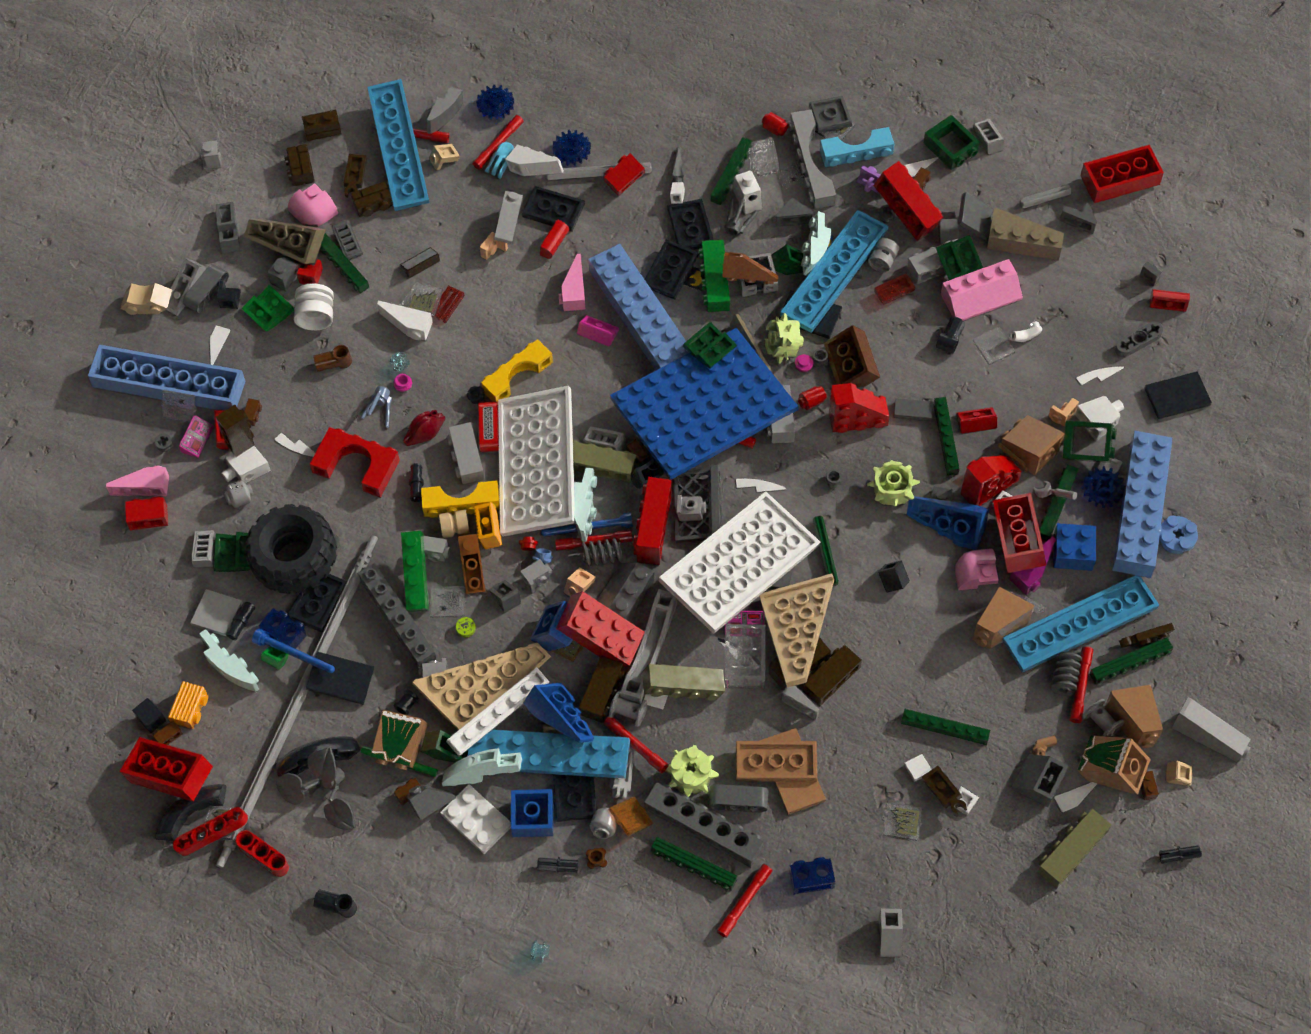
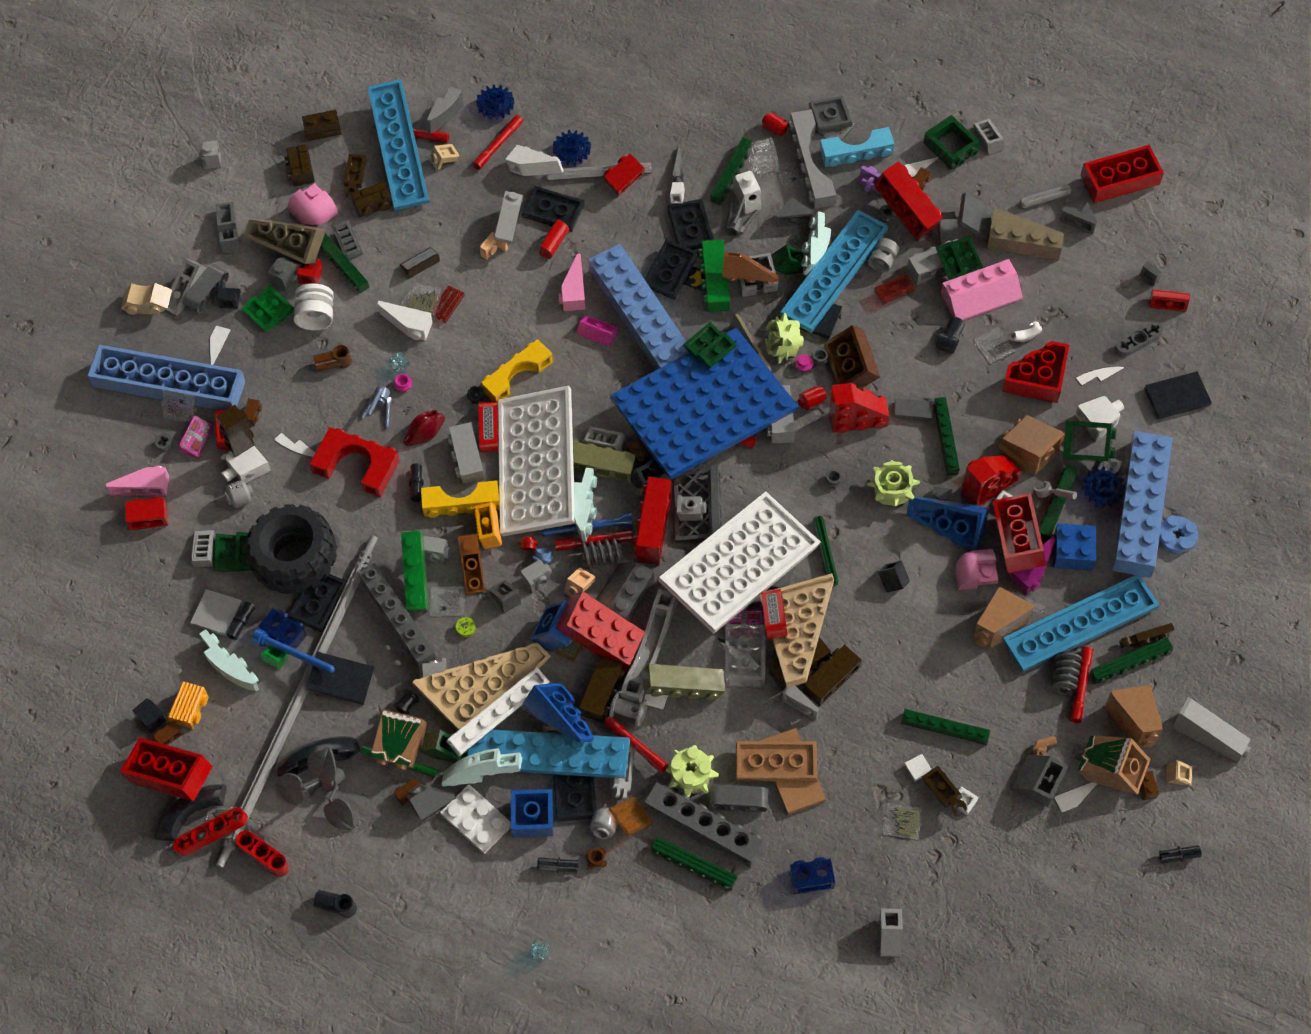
tan wheel [439,510,470,538] -> none
medium azure arm [485,142,514,179] -> none
red piece [716,864,773,938] -> none
white sticker [736,479,786,492] -> none
red slope [956,407,998,434] -> none
olive brick [1037,809,1112,889] -> none
light nougat bracket [1049,398,1079,426] -> none
light grey hose [1083,699,1124,737] -> none
none -> red beam [761,589,788,640]
none -> red brick [1002,341,1070,403]

